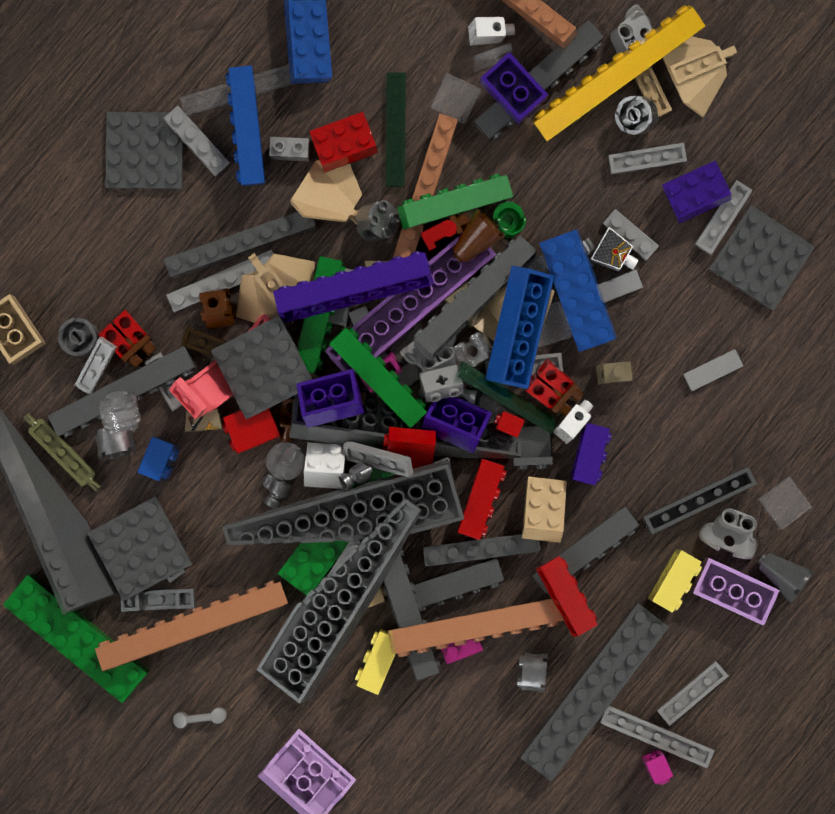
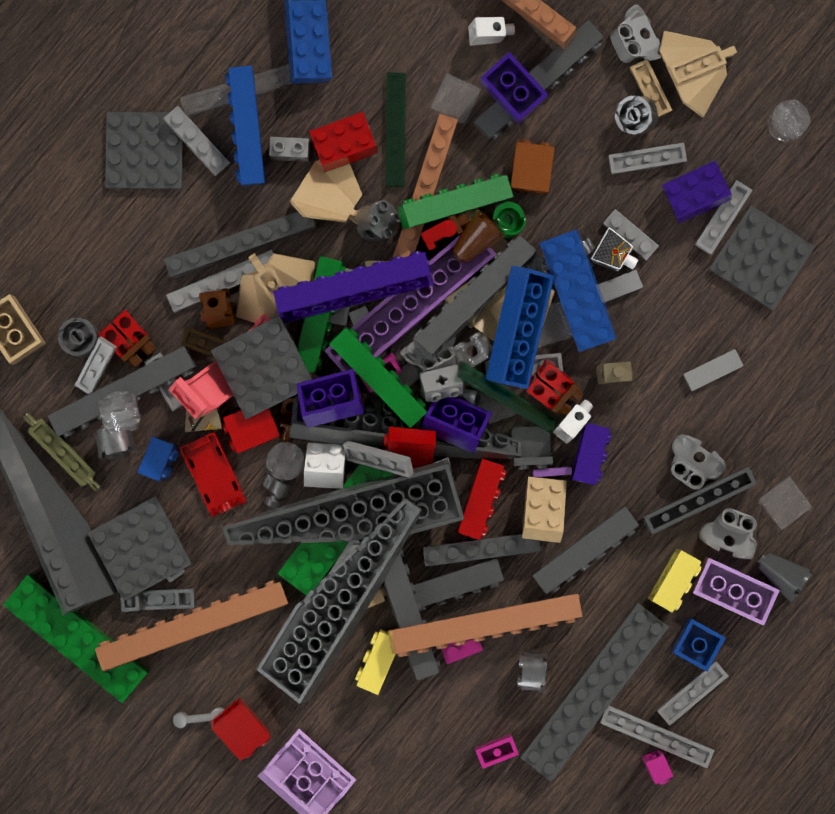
flat silver piece [339,462,373,490] -> none
clear tile [473,44,513,71] -> none
red brick [493,411,525,438] -> none
yellow brick [532,5,705,141] -> none
red brick [535,556,598,637] -> none
none -> red piece [179,432,247,518]
none -> red brick [210,697,271,761]
none -> dark pink brick [475,733,519,769]
none -> dark orange brick [510,140,555,195]
none -> medium lavender tile [532,467,572,477]
none -> blue brick [670,617,726,672]
none -> light grey piece [671,434,726,489]
none -> clear brick [768,100,810,142]

